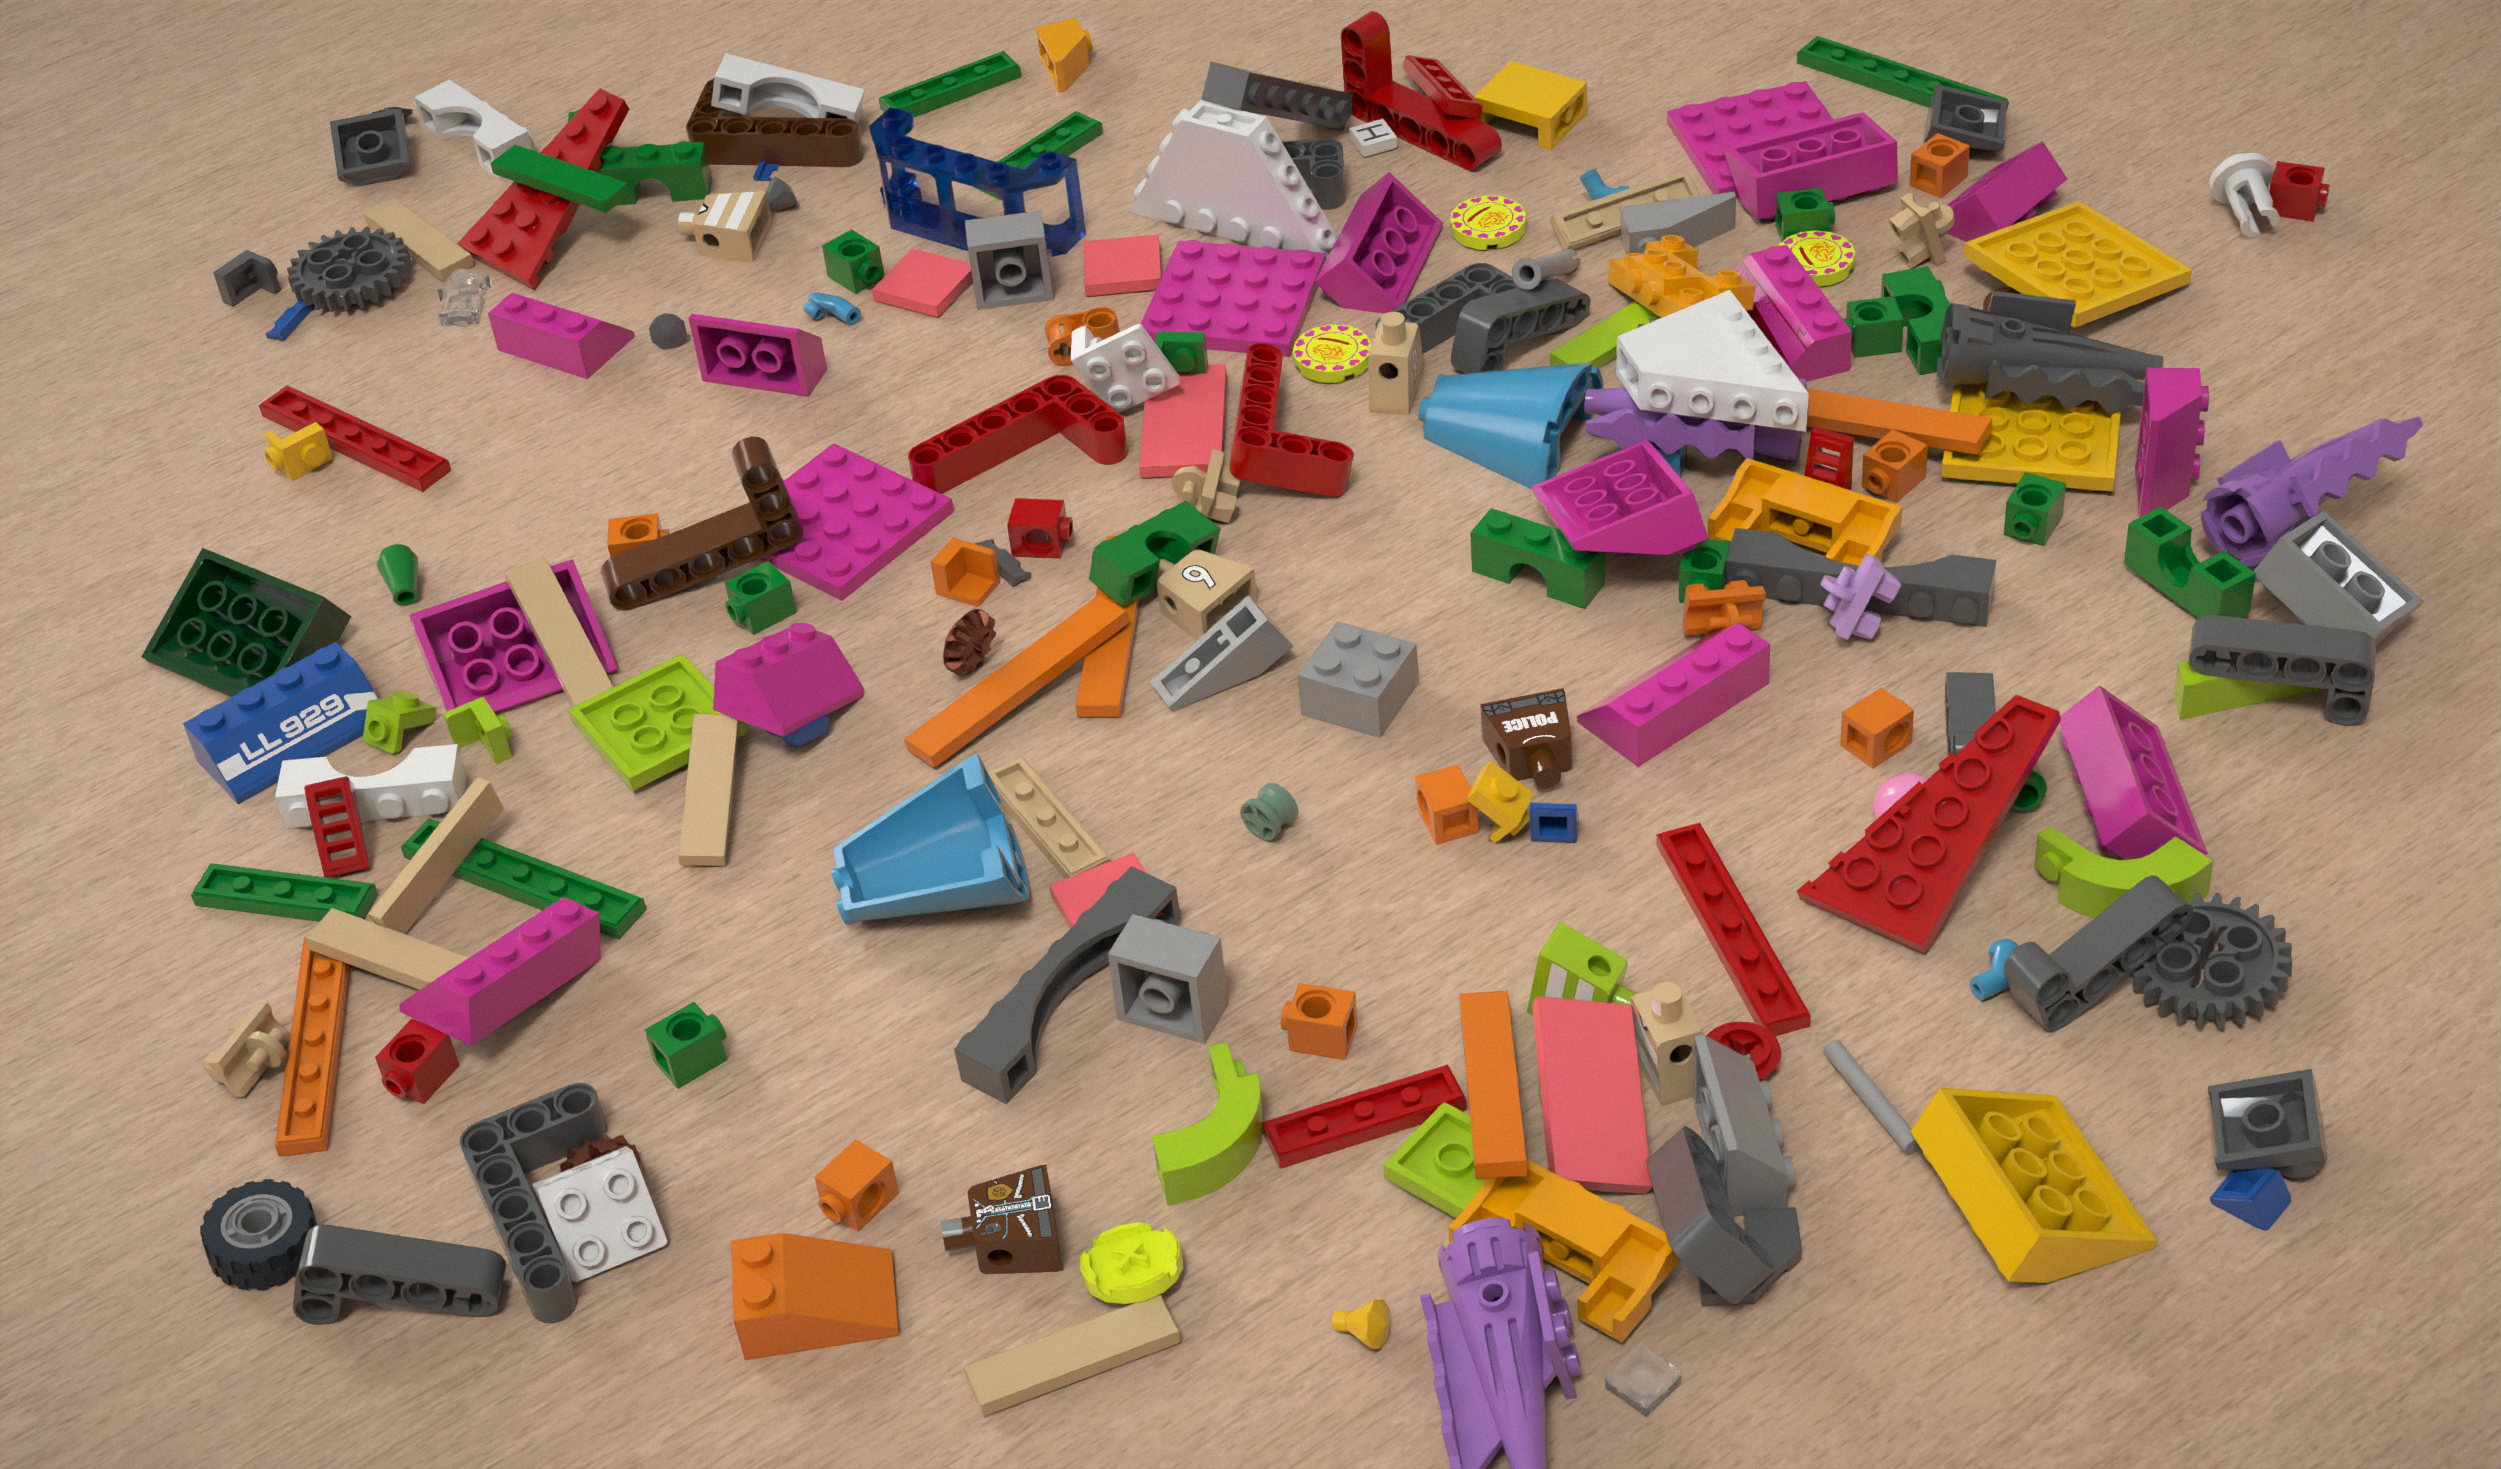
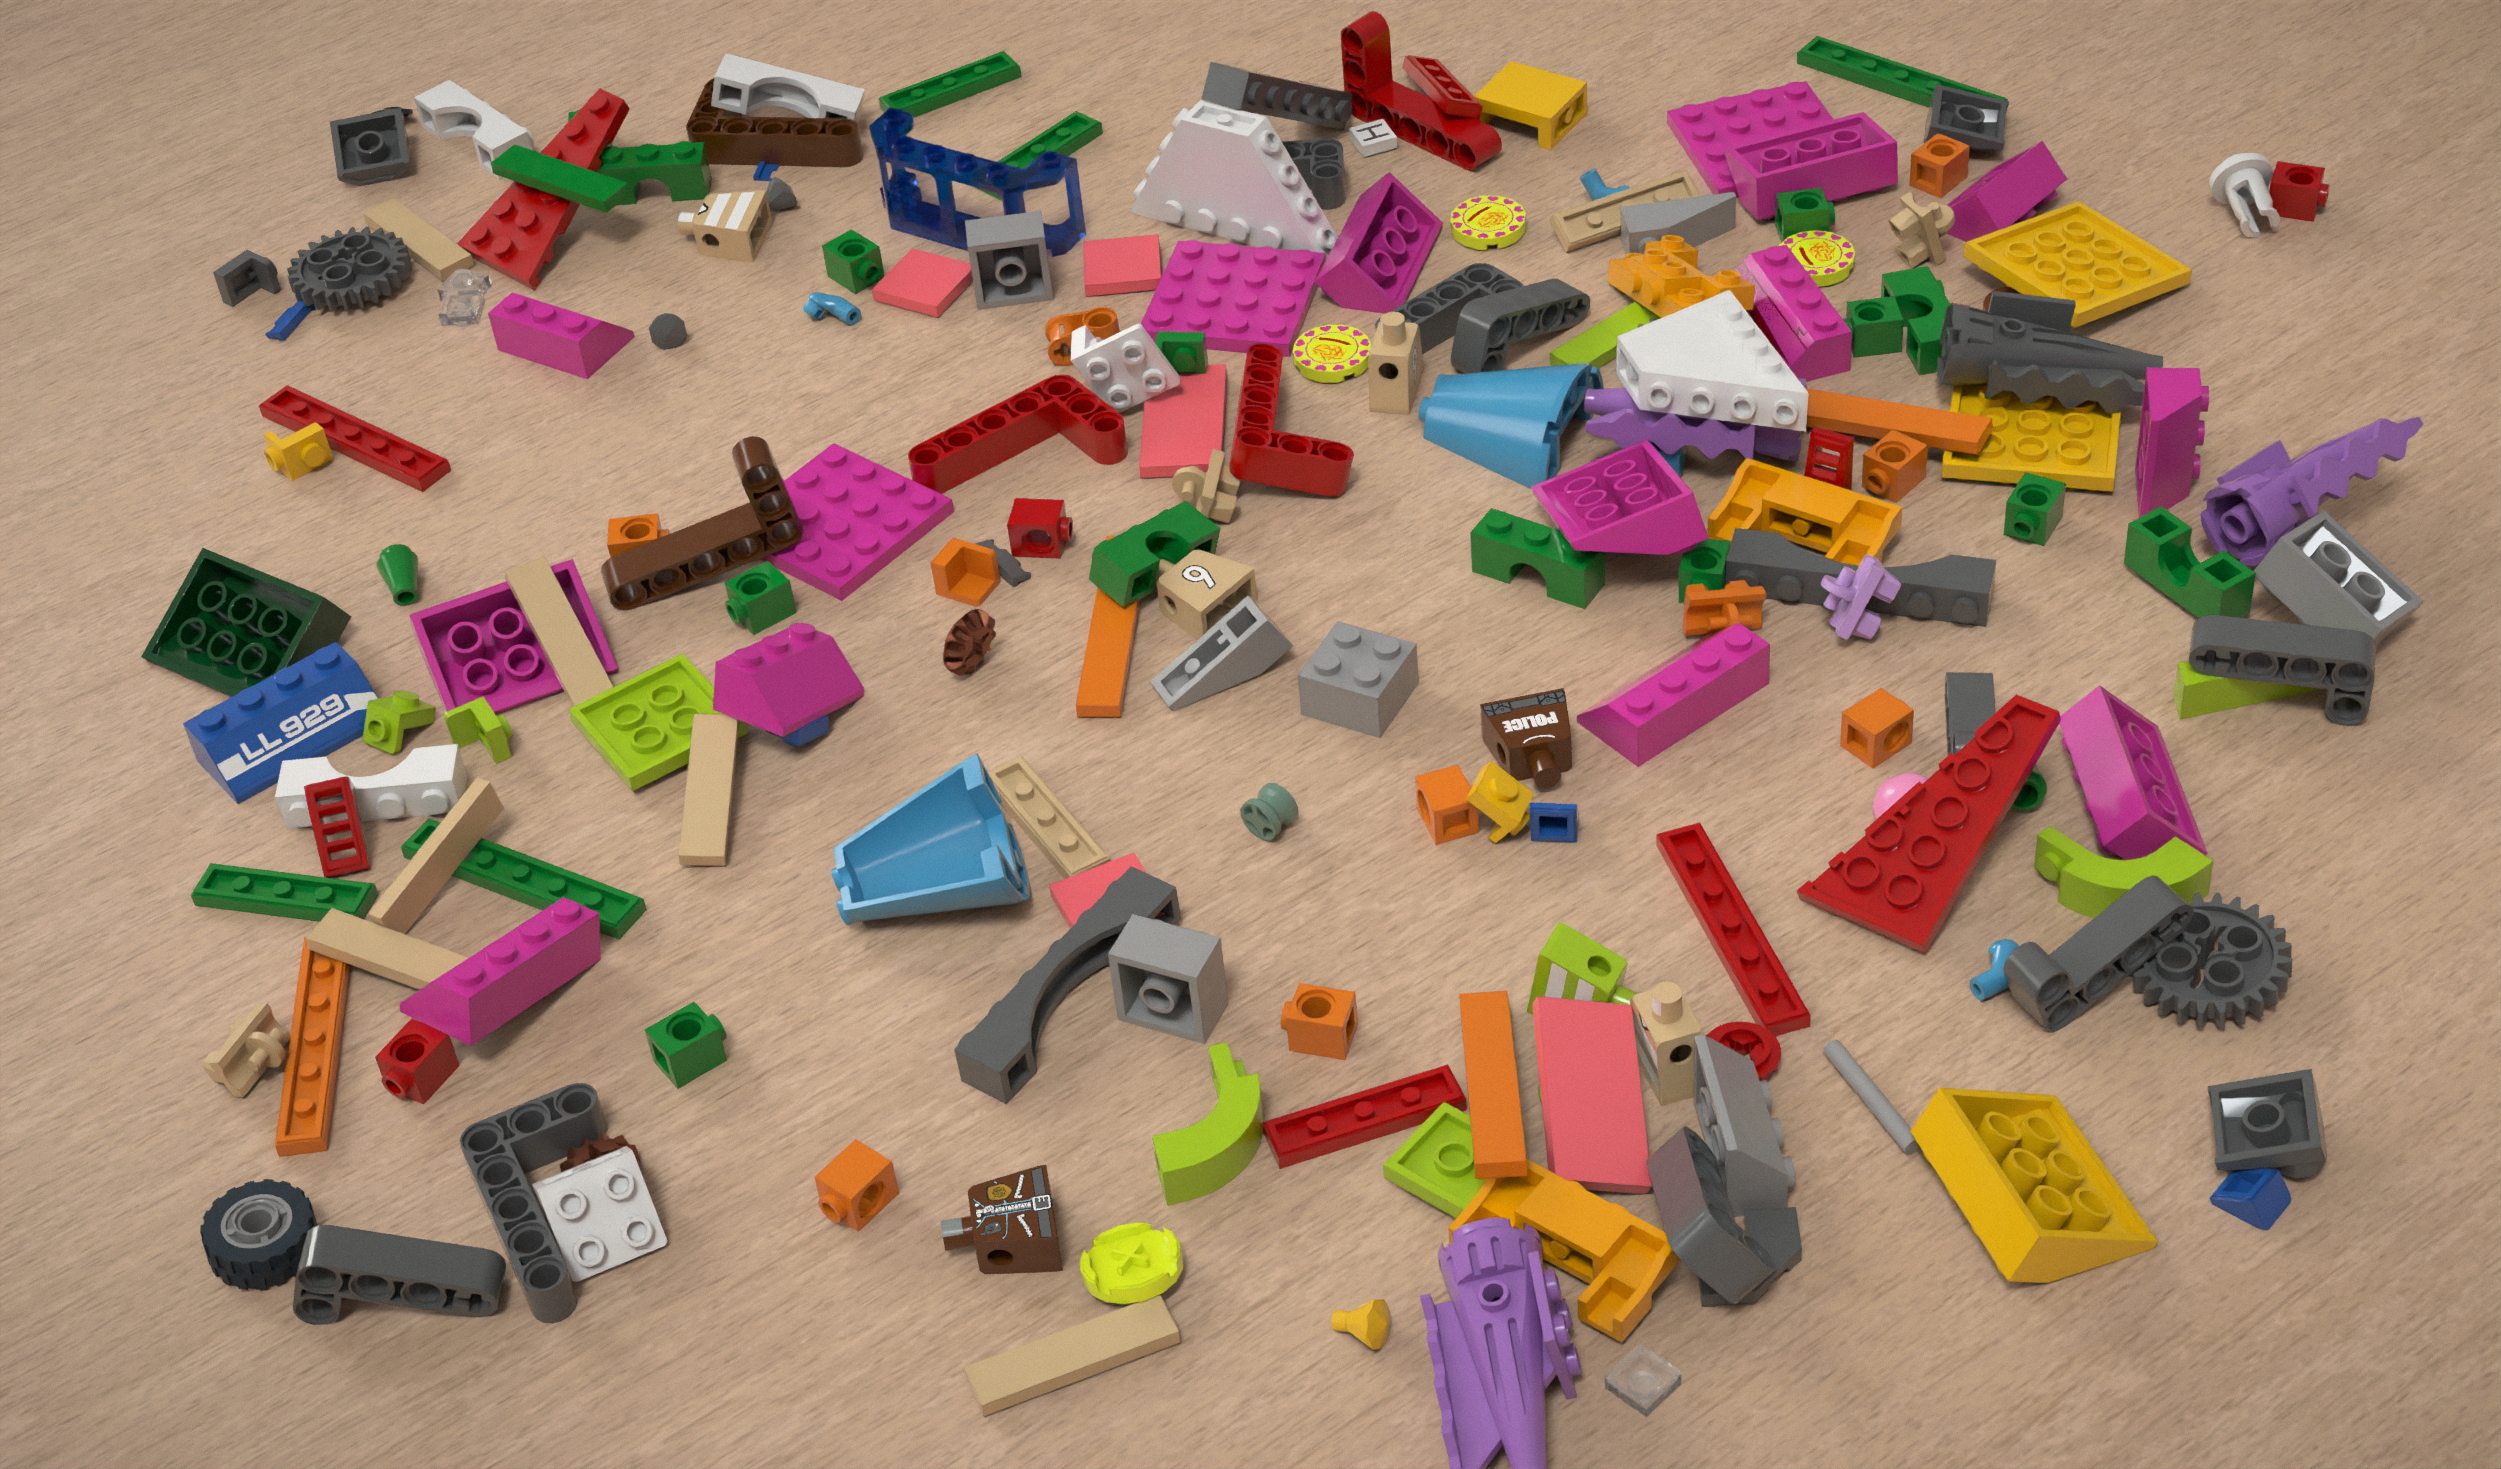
dark pink slope [688,314,827,397] -> none
orange slope [731,1233,899,1360] -> none
orange tile [904,595,1130,768] -> none
light orange slope [1035,18,1093,93] -> none
light grey pin [1512,248,1580,290] -> none

